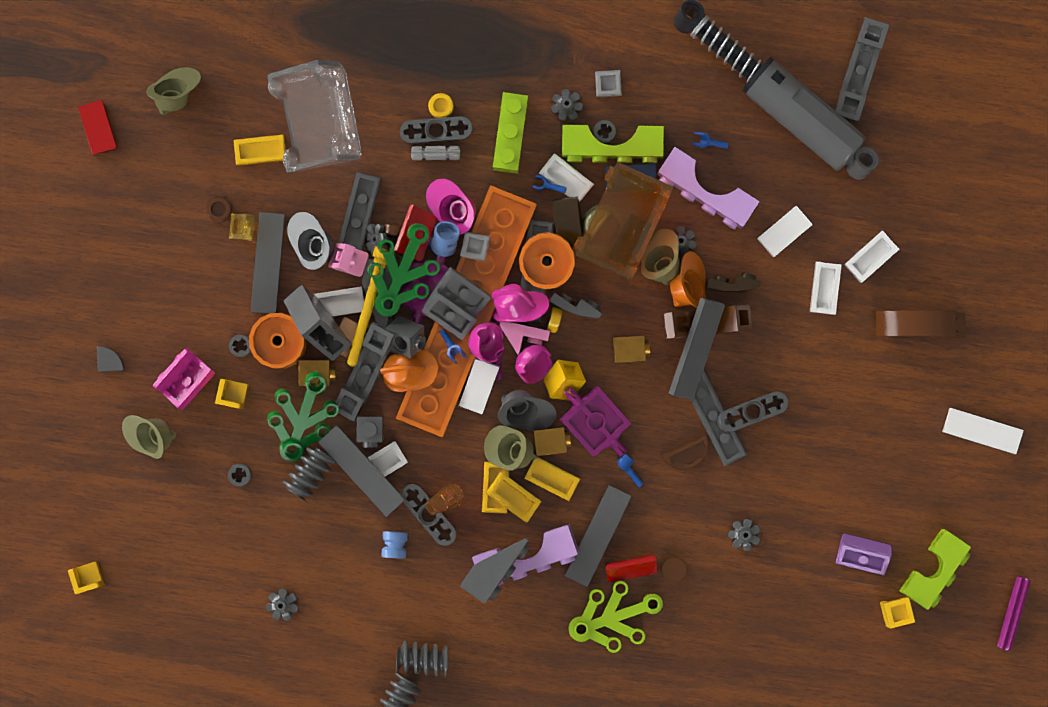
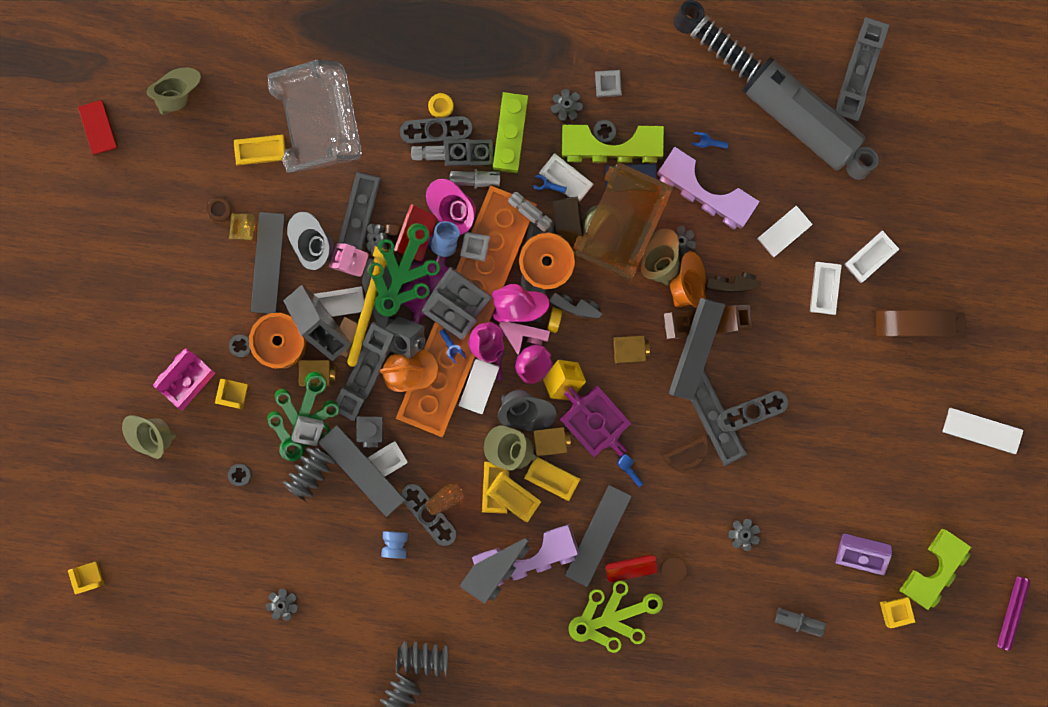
dark grey tile [97,346,125,372] -> none
none -> light grey tile [292,415,324,446]
none -> dark grey slope [444,139,494,166]
none -> light grey axle [450,169,500,189]
none -> light grey axle [508,192,552,232]
none -> dark grey axle [774,607,826,637]

